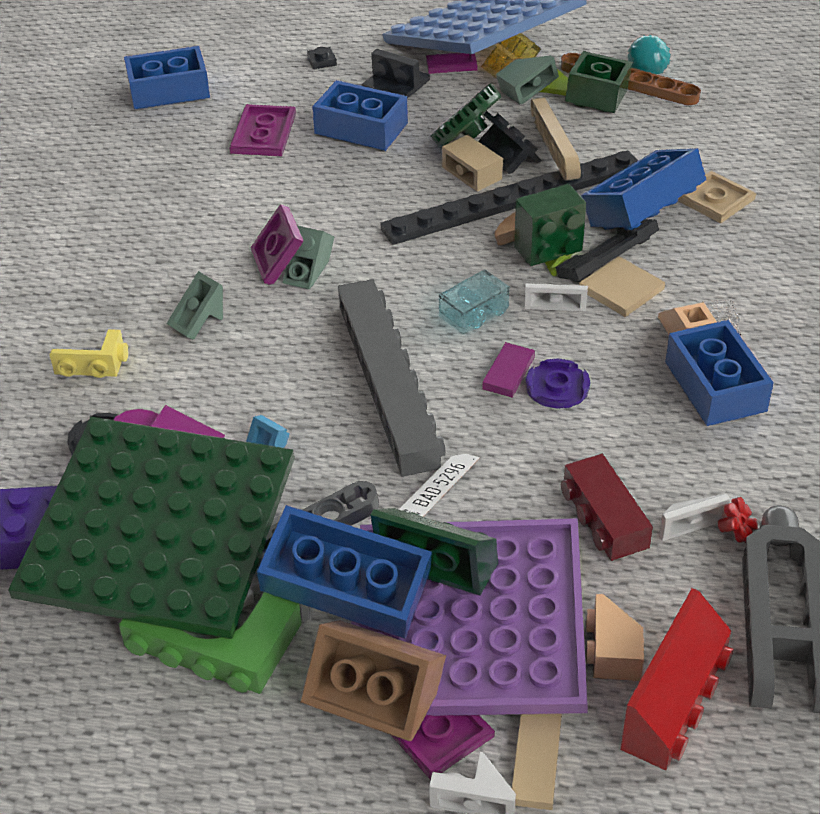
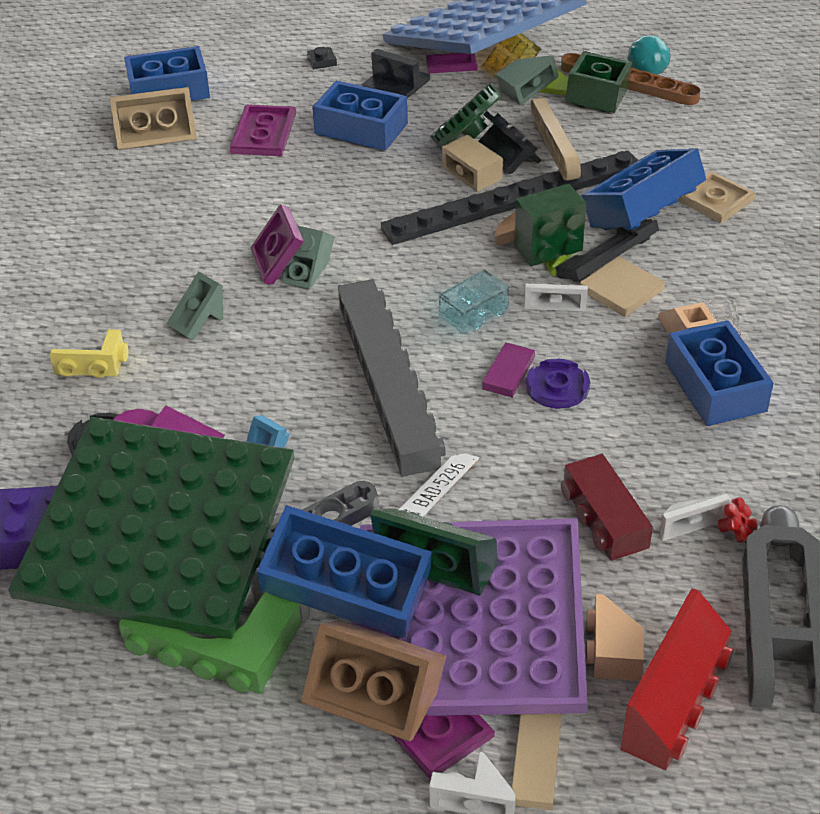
none -> tan slope [109,87,197,150]

